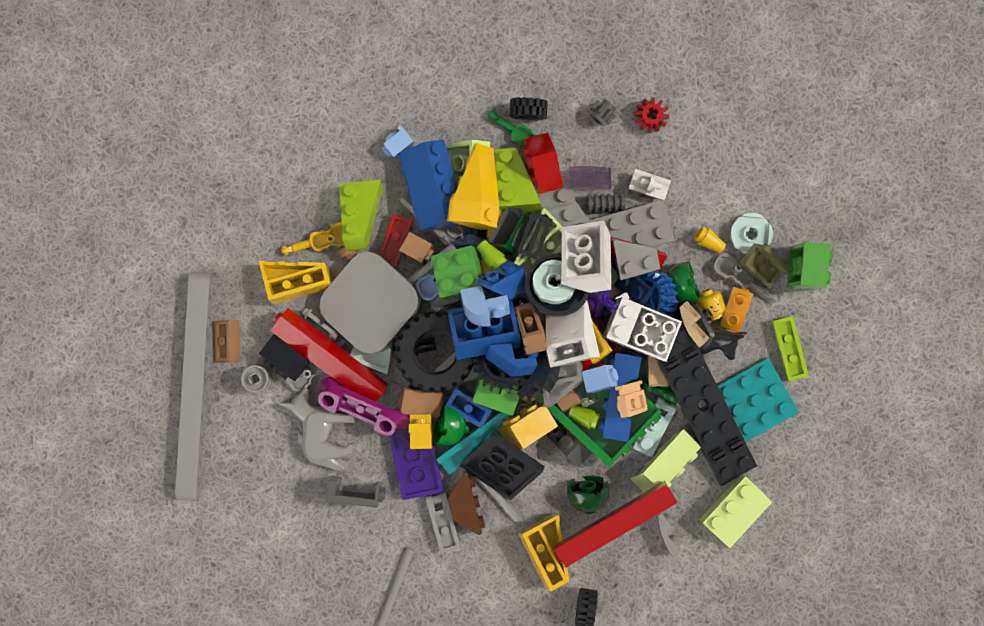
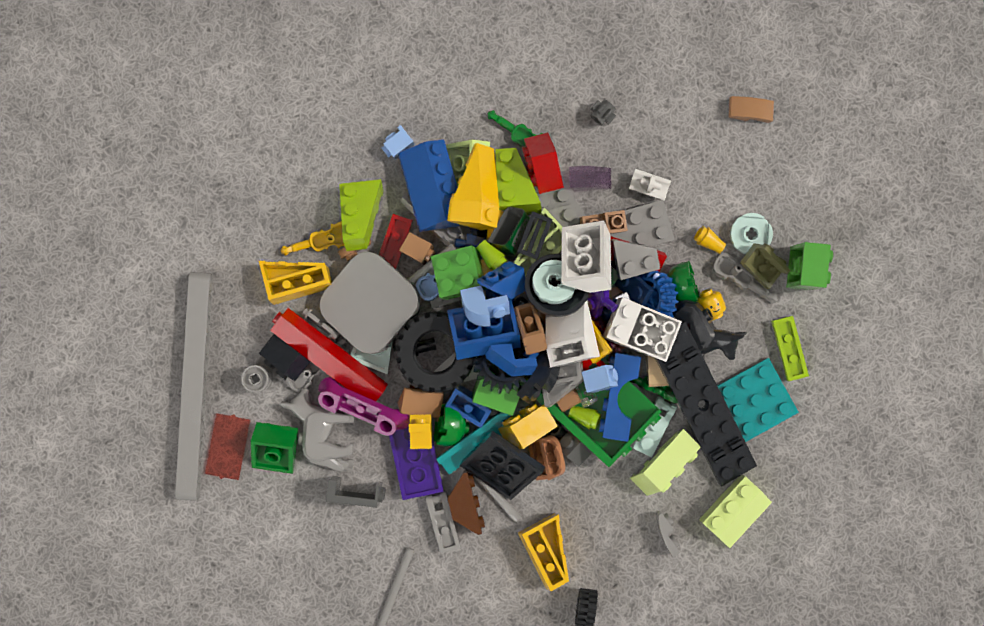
medium nougat slope [214,320,240,362] -> none
black tyre [509,97,548,121] -> none
red brick [553,481,677,568] -> none
dark green cylinder [567,475,609,514] -> none
dark grey piece [586,193,625,213] -> none
light nougat plate [615,380,648,418] -> none
red gear [633,97,669,133] -> none
tan slope [680,301,709,348] -> none
light orange hinge [720,287,753,332] -> none
none -> clear red piece [205,413,250,480]
none -> green slope [251,422,298,474]
none -> nougat slope [528,435,565,481]
none -> medium nougat slope [579,210,628,234]
none -> medium nougat slope [729,96,774,123]

